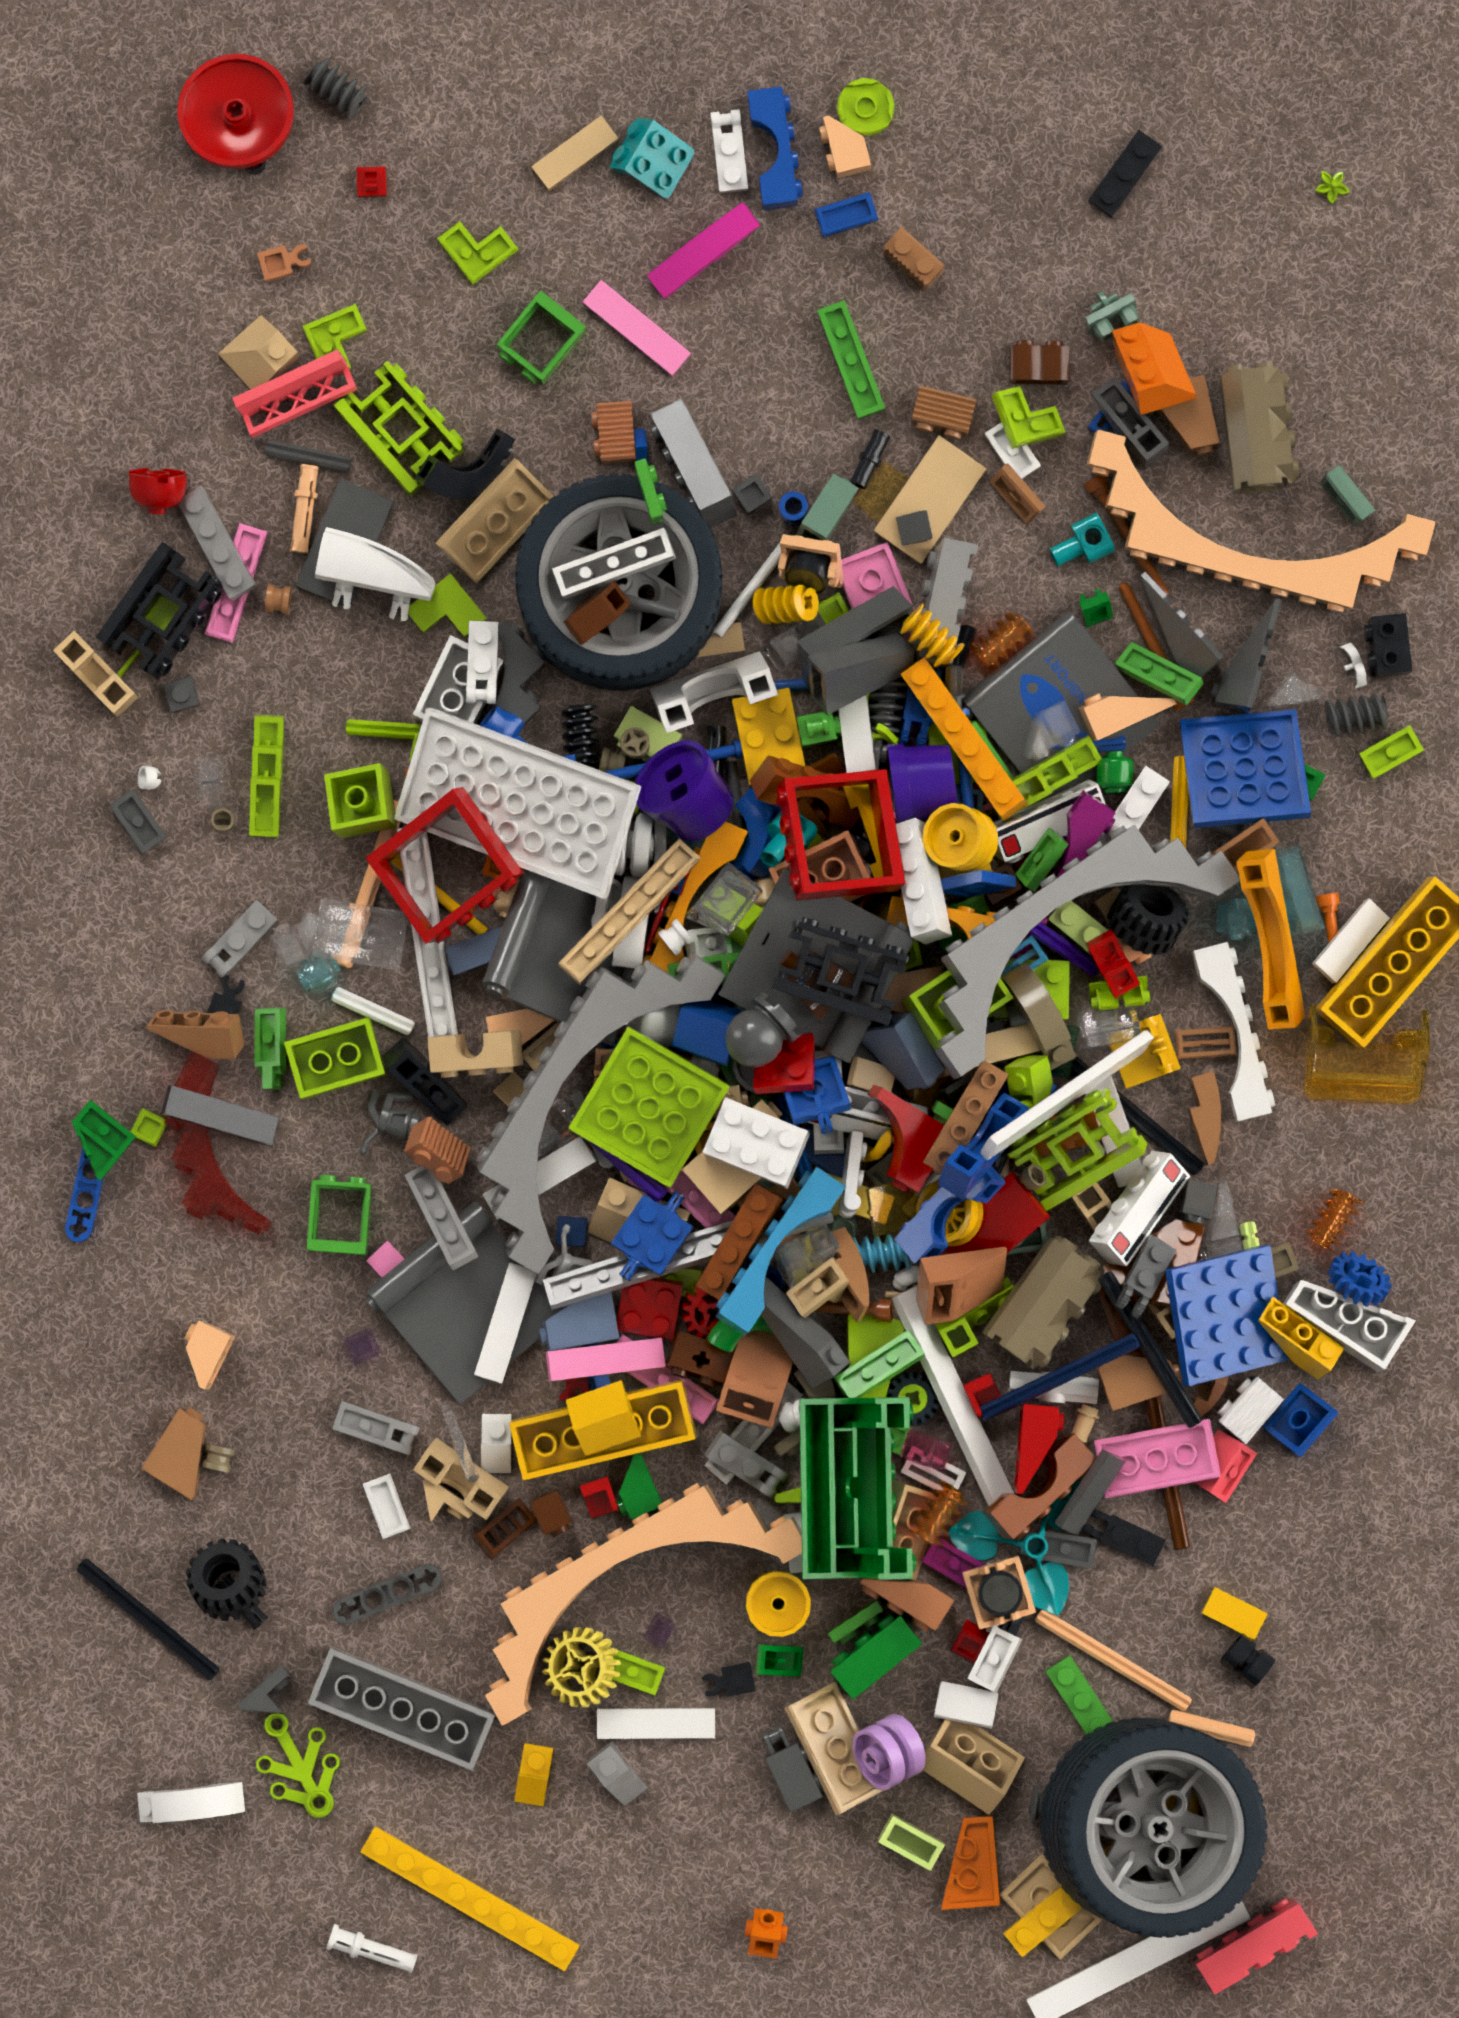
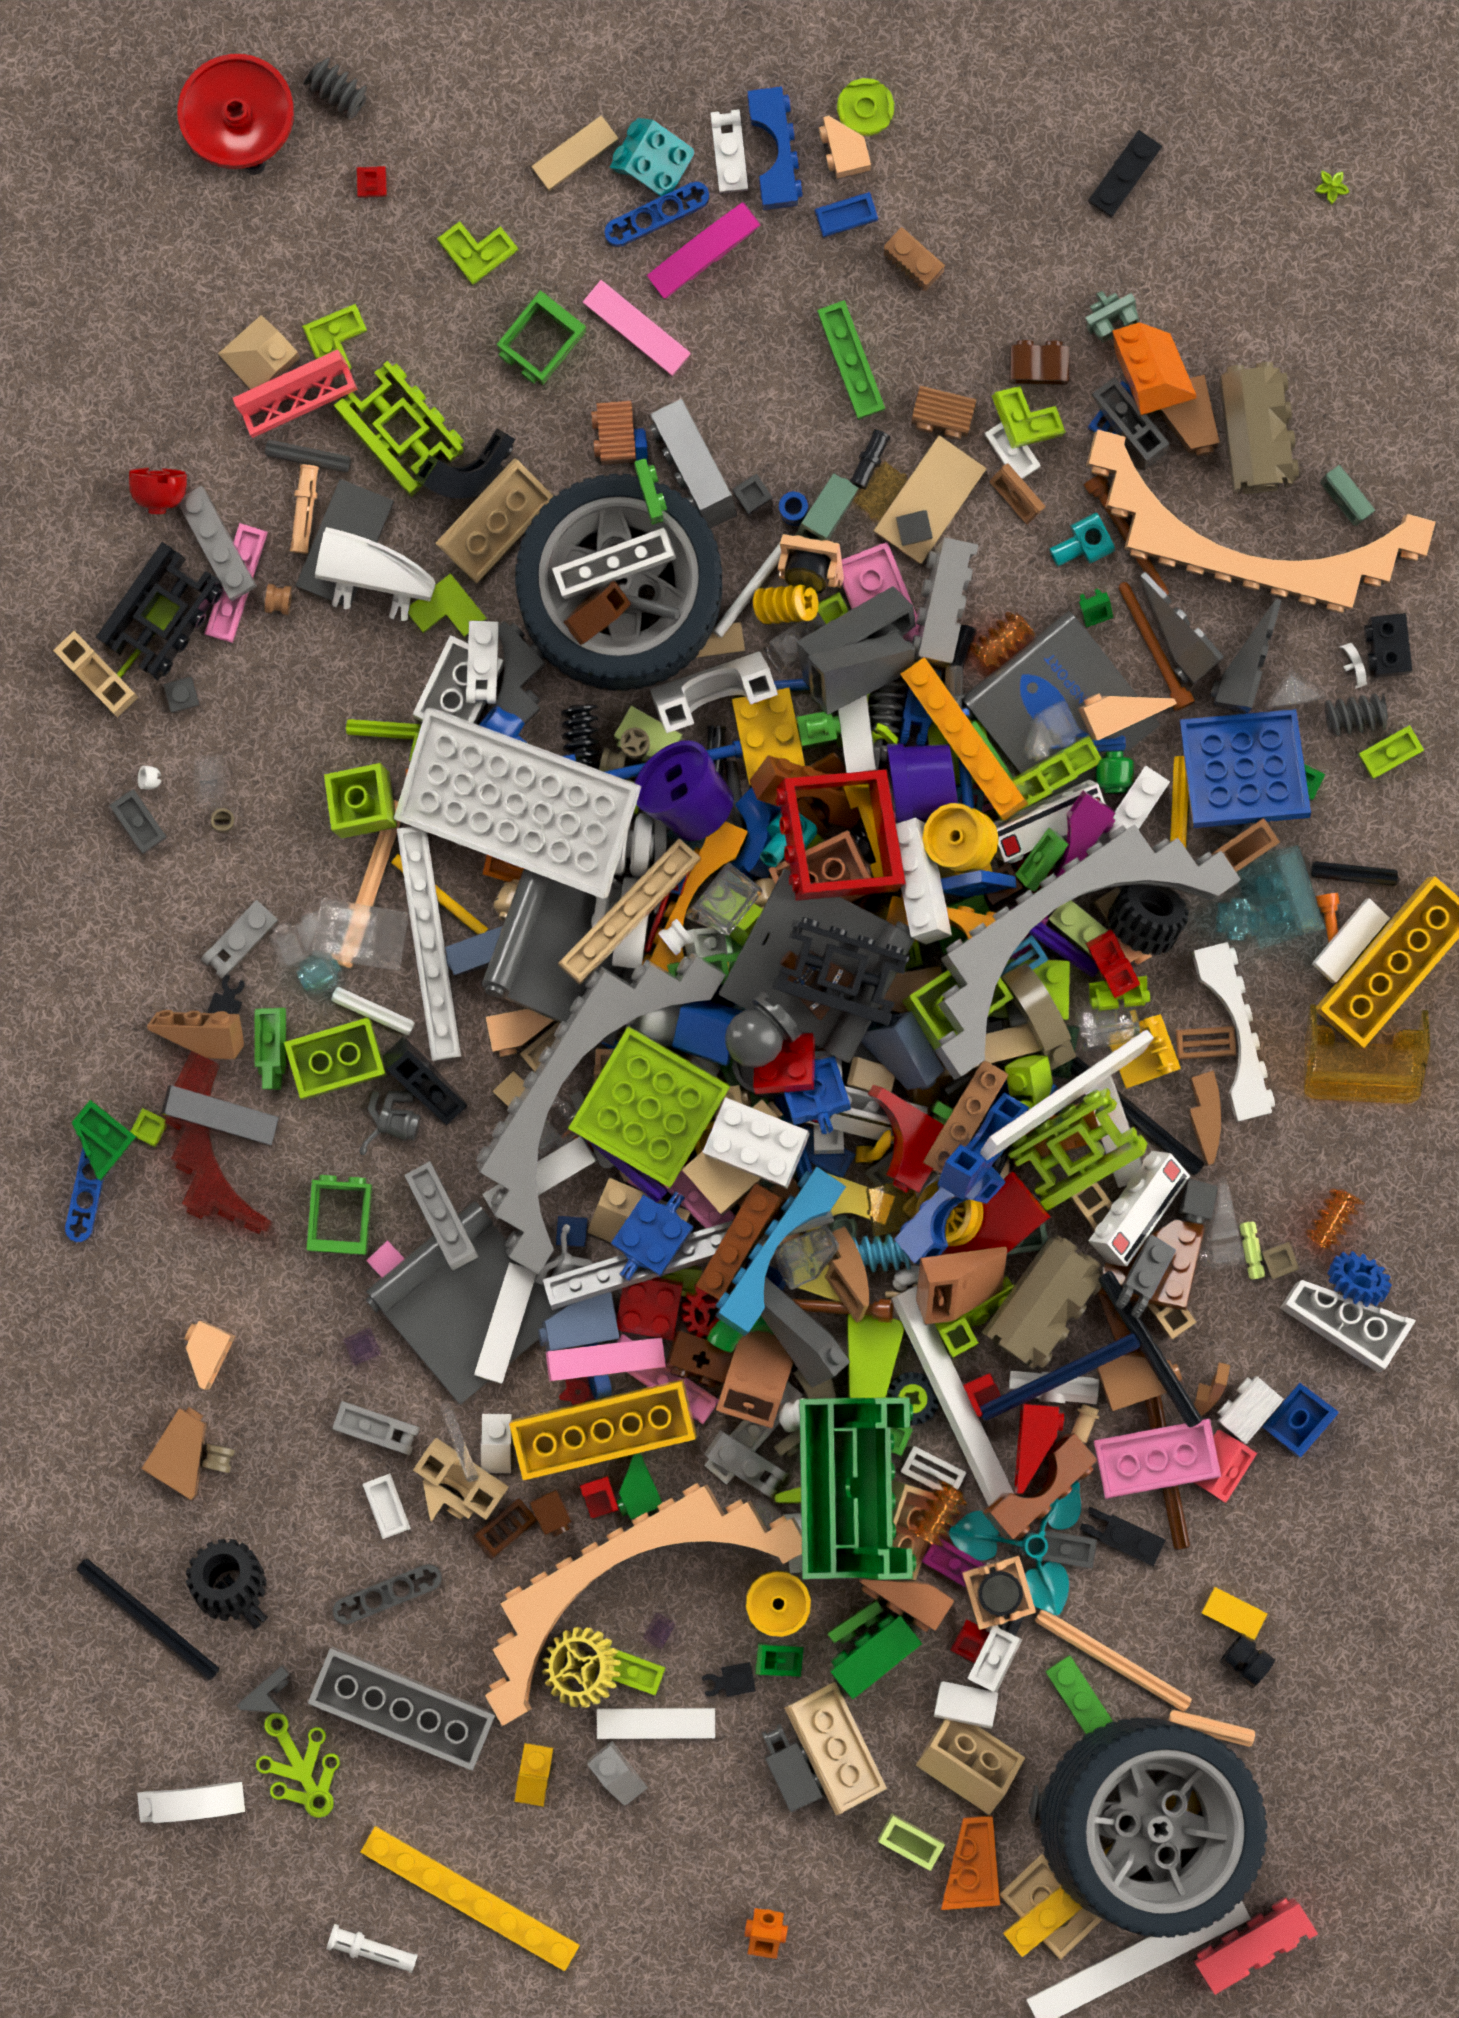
lime slope [249,714,285,837] -> none
nougat plate [257,244,312,283] -> none
red window [366,787,524,944] -> none
nougat brick [403,1117,472,1184] -> none
tan arch [427,1030,523,1078] -> none
yellow slope [566,1380,642,1456] -> none
tan slope [786,1257,850,1318] -> none
bright green plate [834,1330,925,1398] -> none
white plate [838,1130,867,1218] -> none
lavender wheel [852,1714,926,1791] -> none
yellow piece [900,603,965,668] -> none
clear pink panel [901,1429,953,1471] -> none
dark tan hinge [1020,1164,1046,1191] -> none
dark grey tile [1055,1449,1125,1535] -> none
bright green plate [1115,642,1204,706] -> none
plate [1165,1245,1288,1386] -> none
light orange arch [1236,849,1306,1030] -> none
yellow slope [1258,1297,1344,1380] -> none
none -> blue beam [605,182,709,247]
none -> black axle [1311,861,1398,886]

